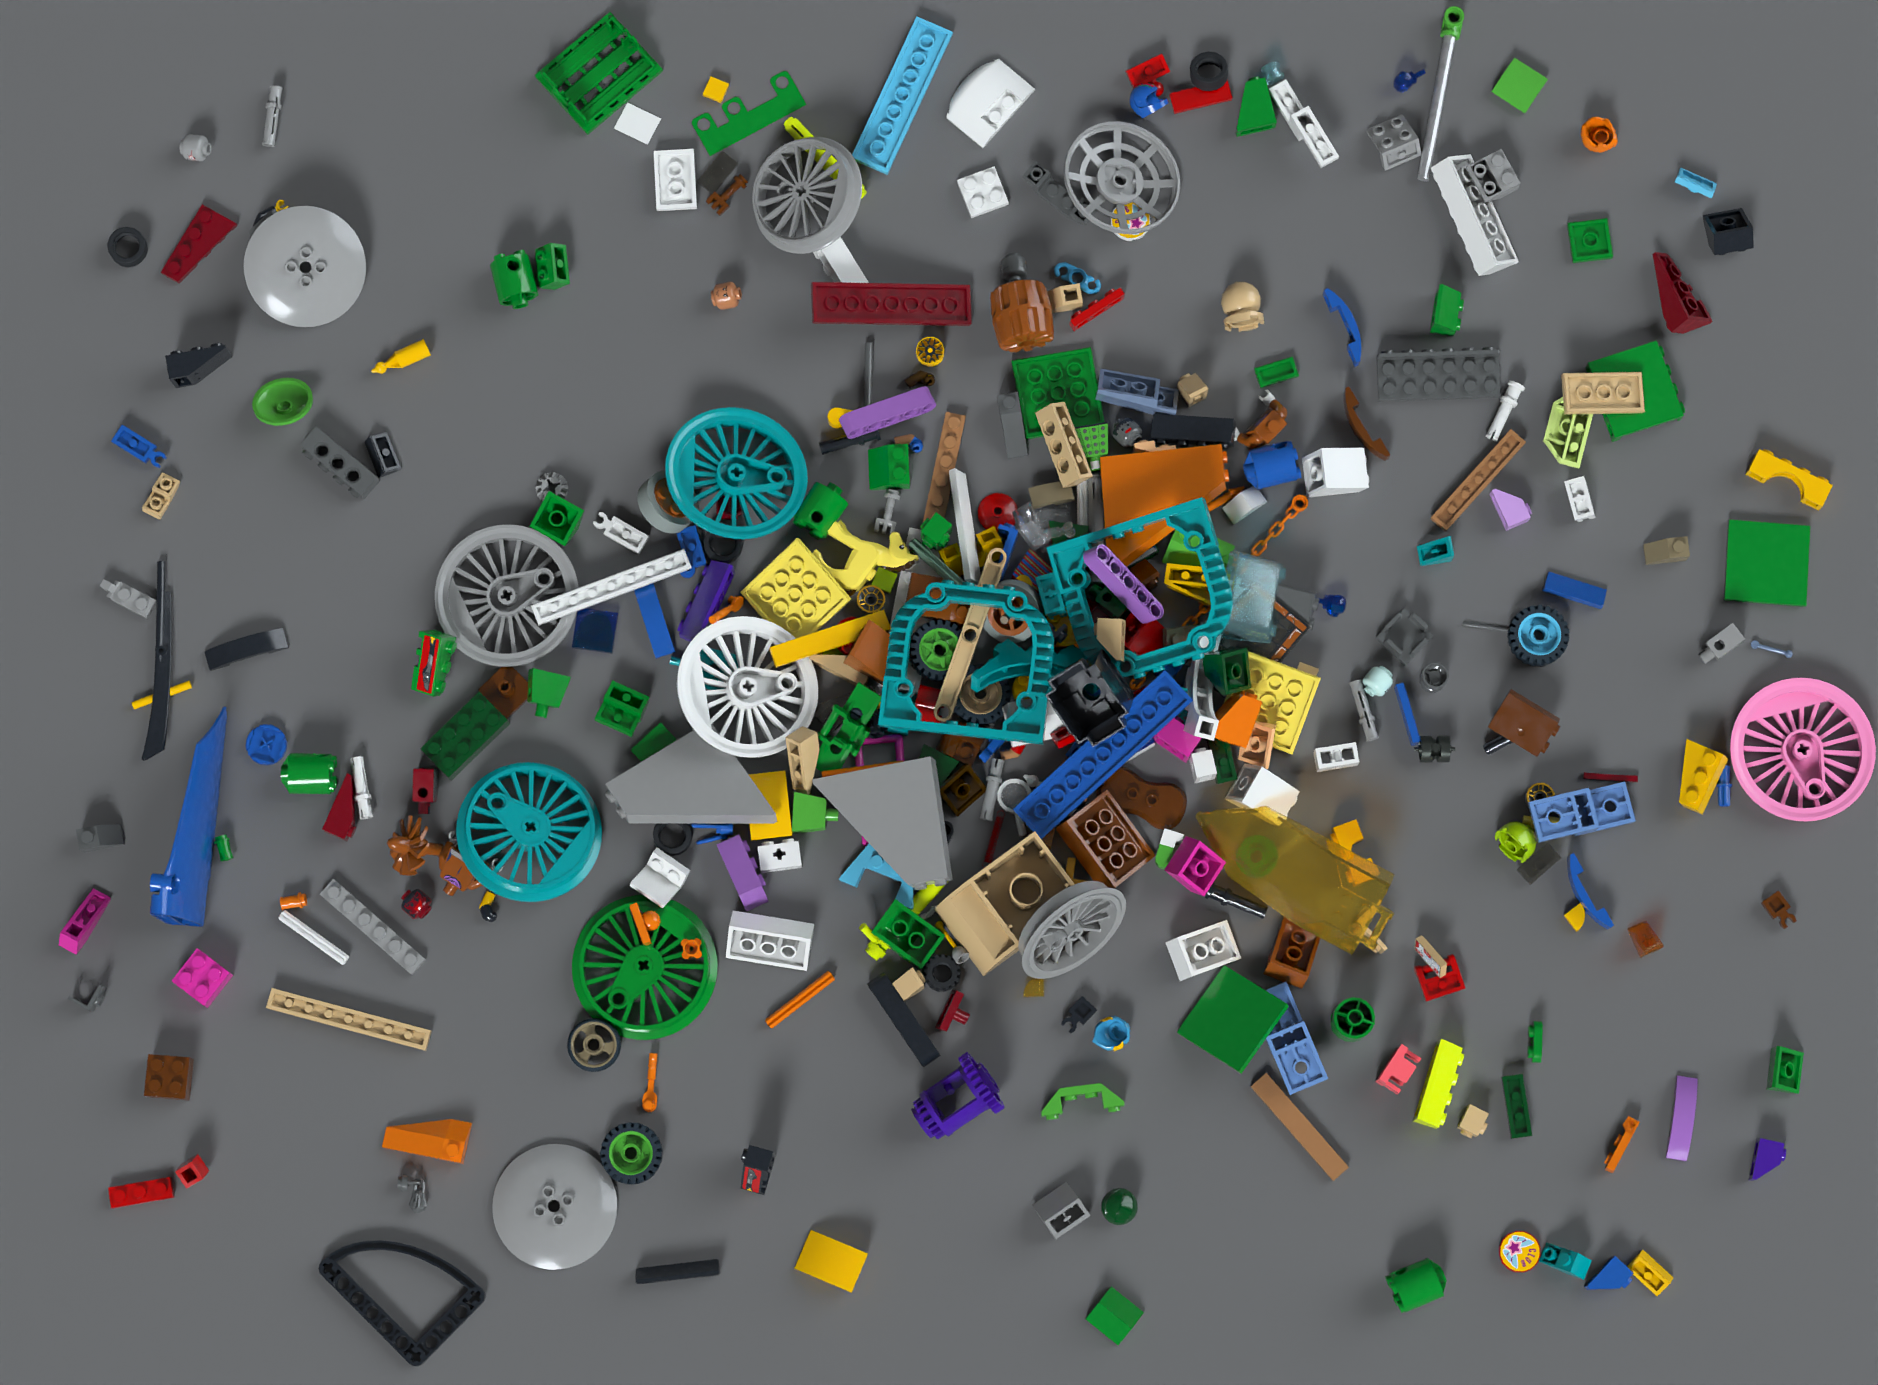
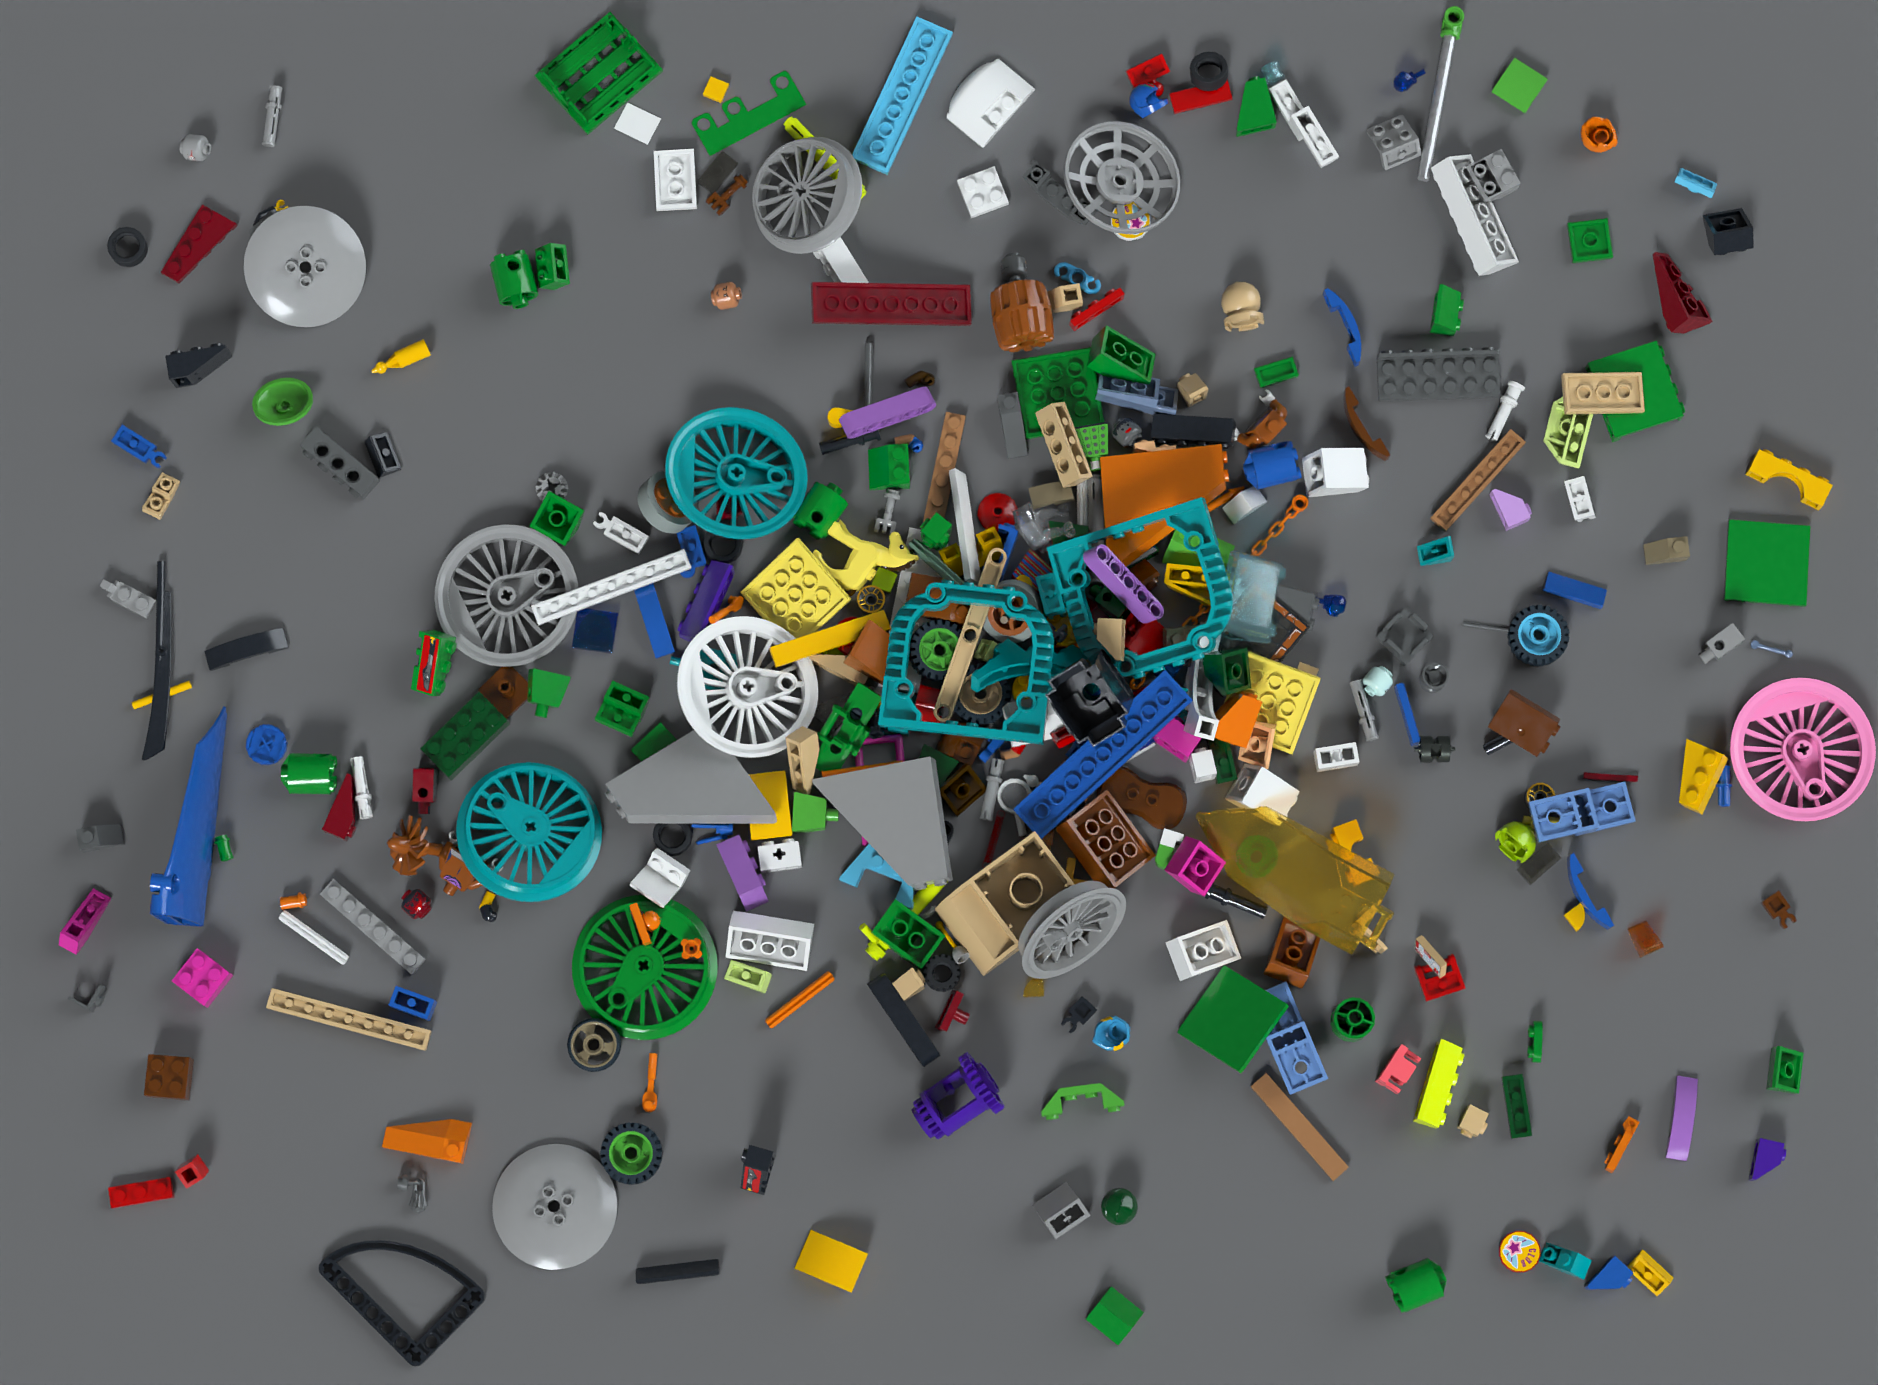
yellow wheel [916,337,944,367] -> none
none -> blue brick [389,986,437,1021]
none -> yellowish green slope [724,960,772,993]
none -> yellowish green plate [973,639,997,662]
none -> green slope [1087,325,1156,384]

